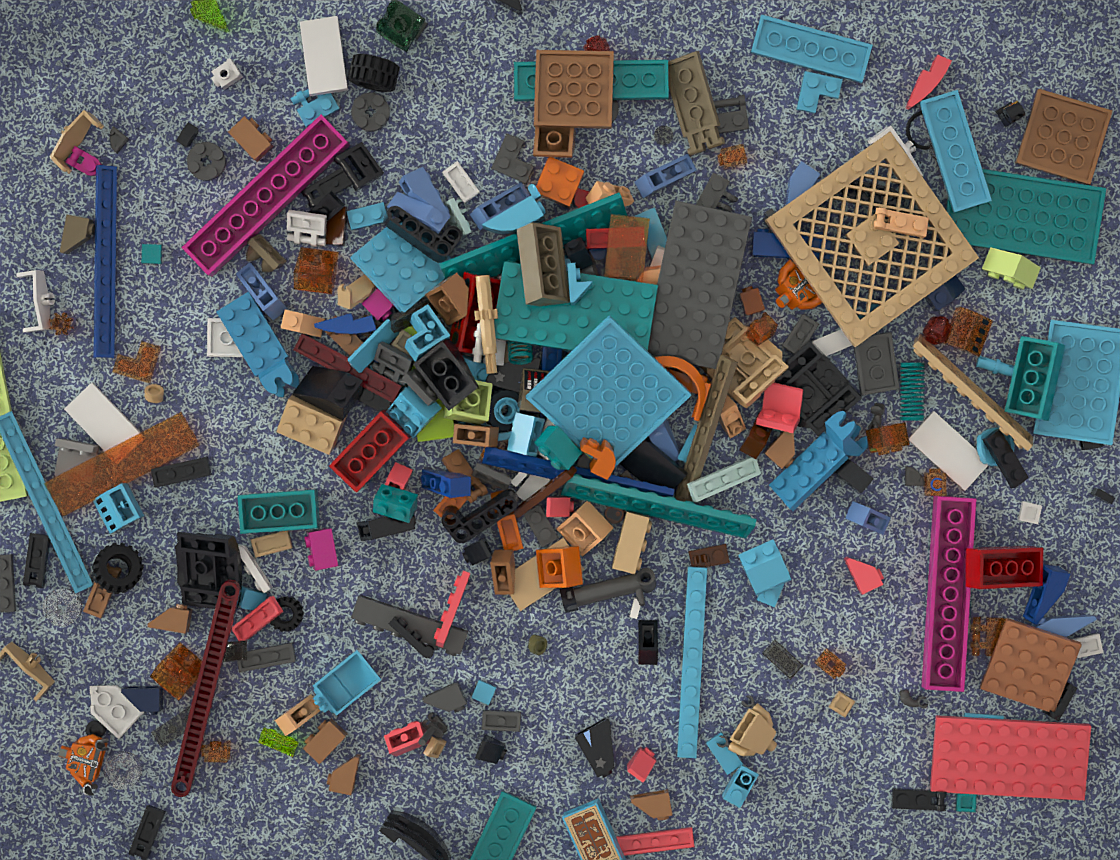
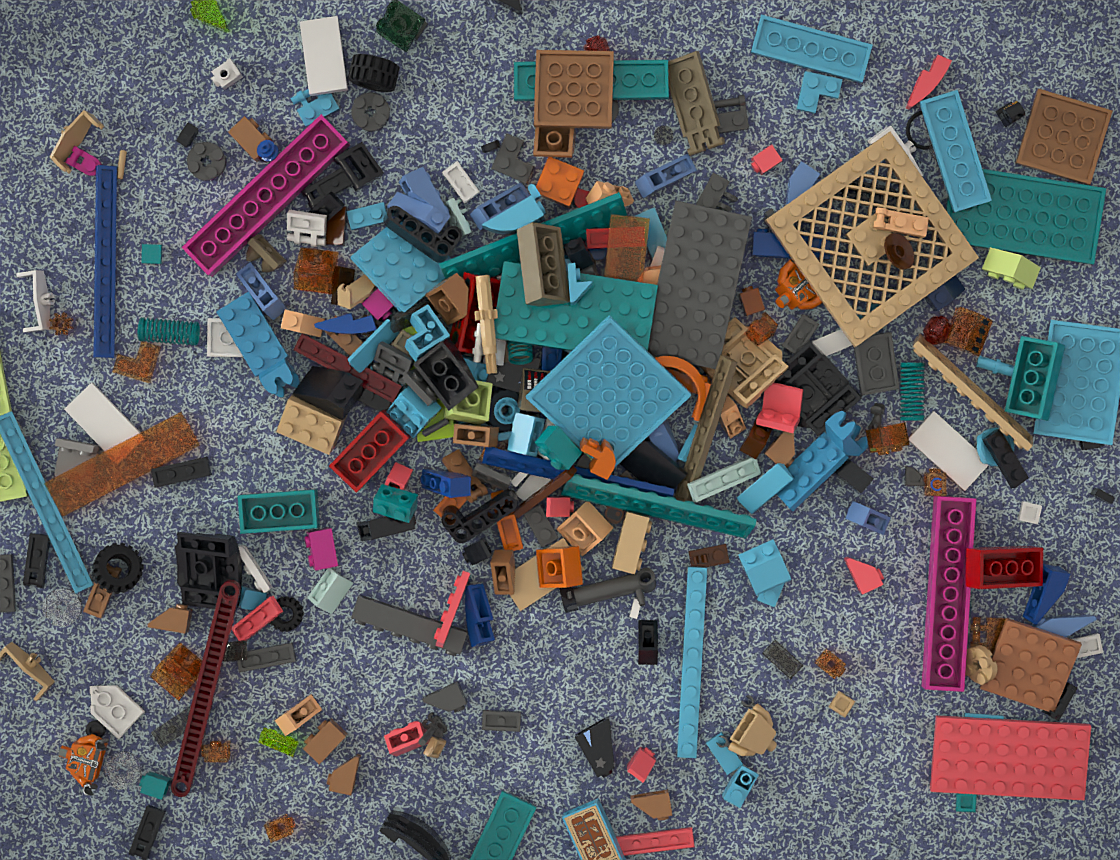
dark tan slope [60,214,95,254] -> none
medium azure slope [93,483,144,534] -> none
dark grey tile [110,126,129,154] -> none
dark blue slope [121,686,163,715] -> none
tan tile [144,384,164,403] -> none
tan tile [250,530,293,558] -> none
medium azure piece [313,650,381,716] -> none
black plate [388,616,435,658] -> none
medium azure tile [471,680,496,705] -> none
black slope [475,734,507,764] -> none
olive tile [528,634,547,656] -> none
clear orange brick [717,144,748,170] -> none
black plate [891,788,947,811] -> none
dark grey arm [899,690,928,708] -> none
none -> tan piece [117,150,127,179]
none -> teal piece [137,317,200,346]
none -> teal brick [139,771,171,800]
none -> blue wheel [257,140,279,162]
none -> clear orange brick [264,814,296,843]
none -> light aqua panel [307,568,353,614]
none -> dark brown plate [331,266,355,306]
none -> dark grey piece [422,418,449,437]
none -> blue slope [465,583,495,647]
none -> black tile [481,140,501,153]
none -> medium azure slope [737,463,794,514]
none -> coral brick [751,145,783,175]
none -> reddish brown dish [884,233,914,270]
none -> tan plate [965,645,997,685]

